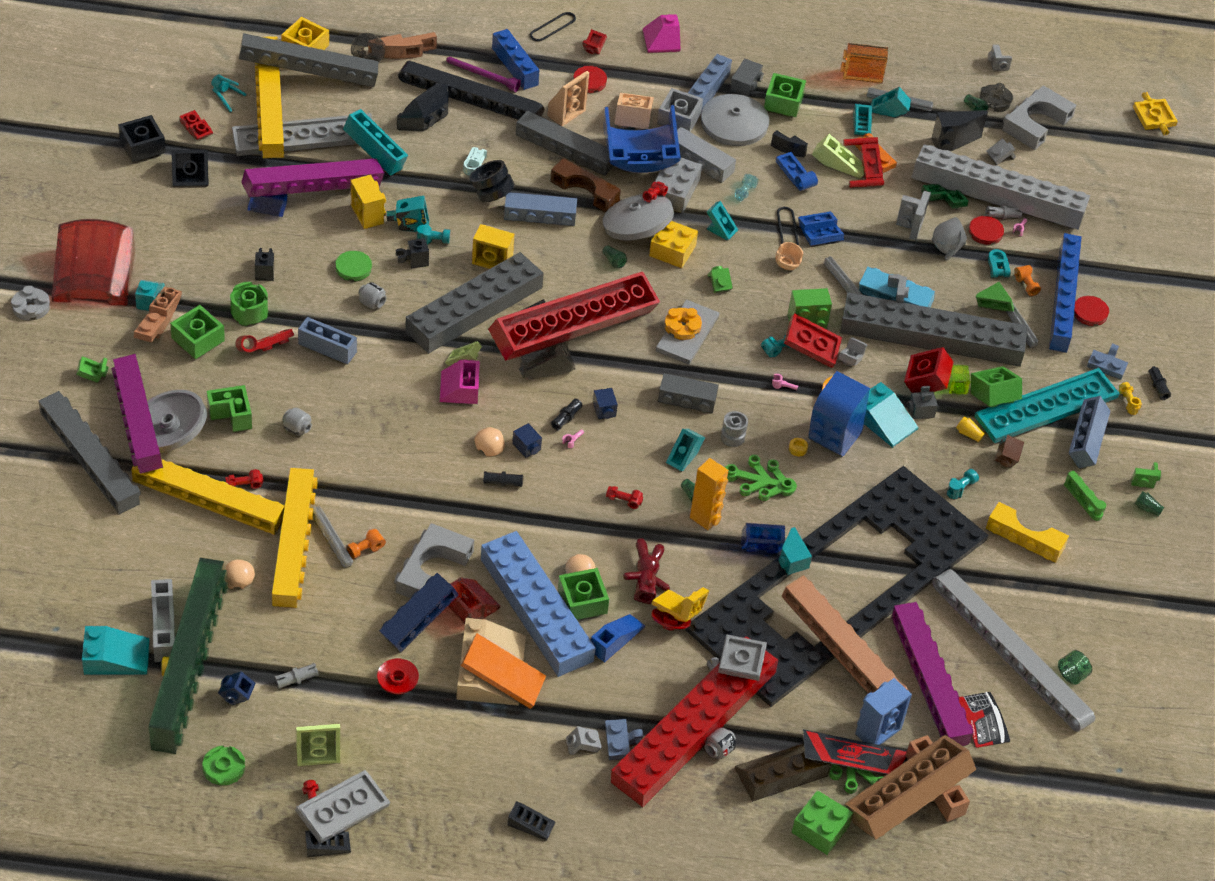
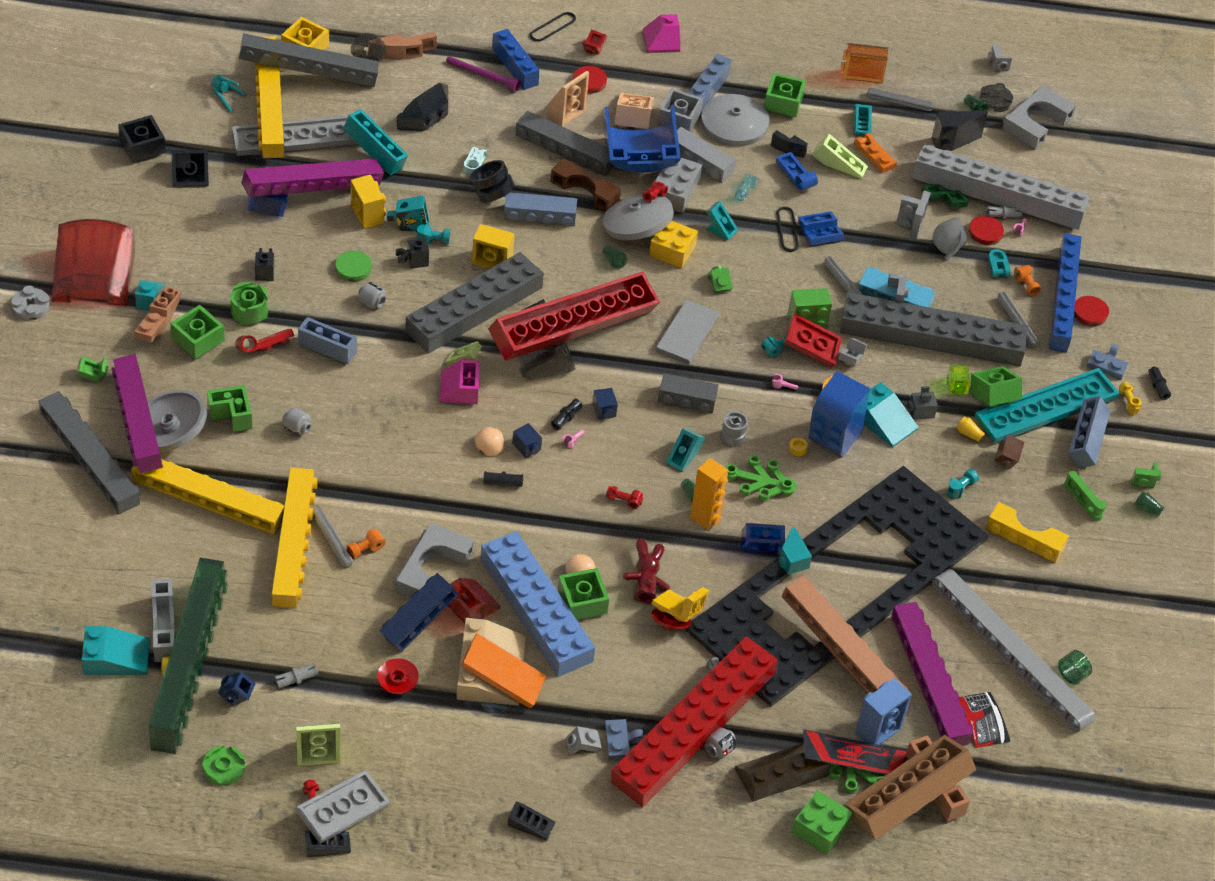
red slope [179,110,213,140] -> none
light nougat hair [222,559,255,589] -> none
red bar [225,469,263,489] -> none
black beam [398,61,545,120] -> none
blue slope [591,614,645,663] -> none
light orange plate [664,308,702,340] -> none
light grey plate [718,635,767,681] -> none
dark grey brick [730,58,764,97] -> none
light nougat hair [775,242,804,270] -> none
red plate [843,137,884,188] -> none
teal slope [871,87,911,117] -> none
red brick [904,347,954,393] -> none
bright green slope [976,282,1014,312] -> none
light grey bracket [986,139,1016,165] -> none
yellow plate [1133,92,1178,136] -> none

